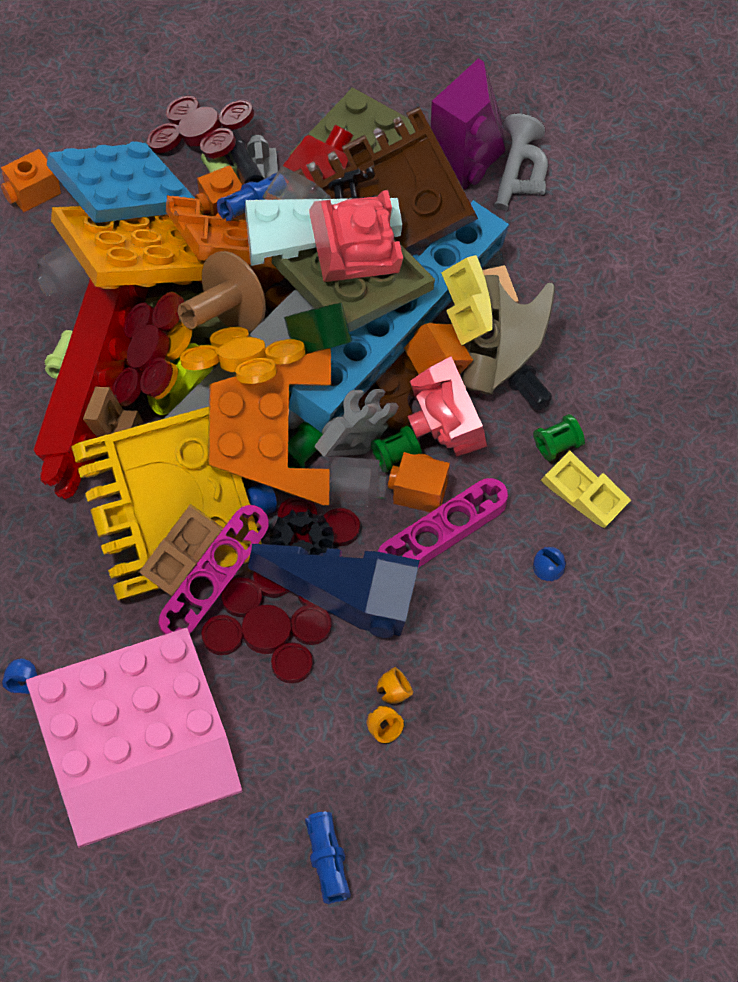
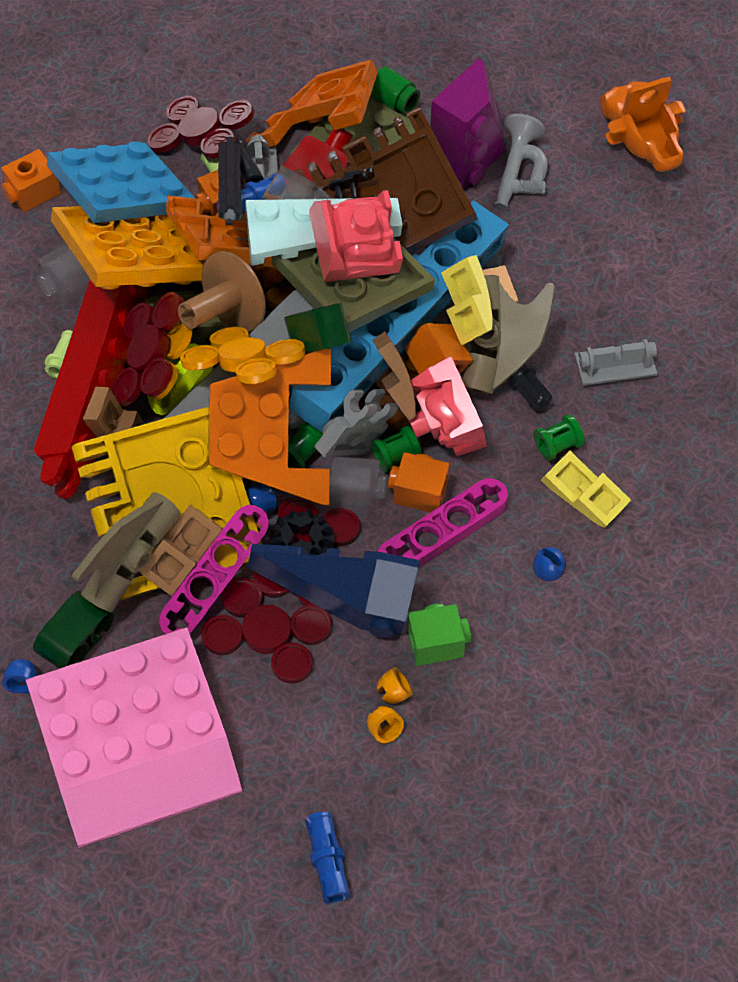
none -> dark green beam [33,591,114,669]
none -> dark tan pin [72,492,181,612]
none -> black axle [218,136,242,226]
none -> orange wing [246,59,378,147]
none -> green brick [370,66,420,115]
none -> medium nougat slope [372,331,416,421]
none -> bright green brick [407,604,471,666]
none -> light grey hinge [574,339,657,386]
none -> orange piece [600,77,686,172]

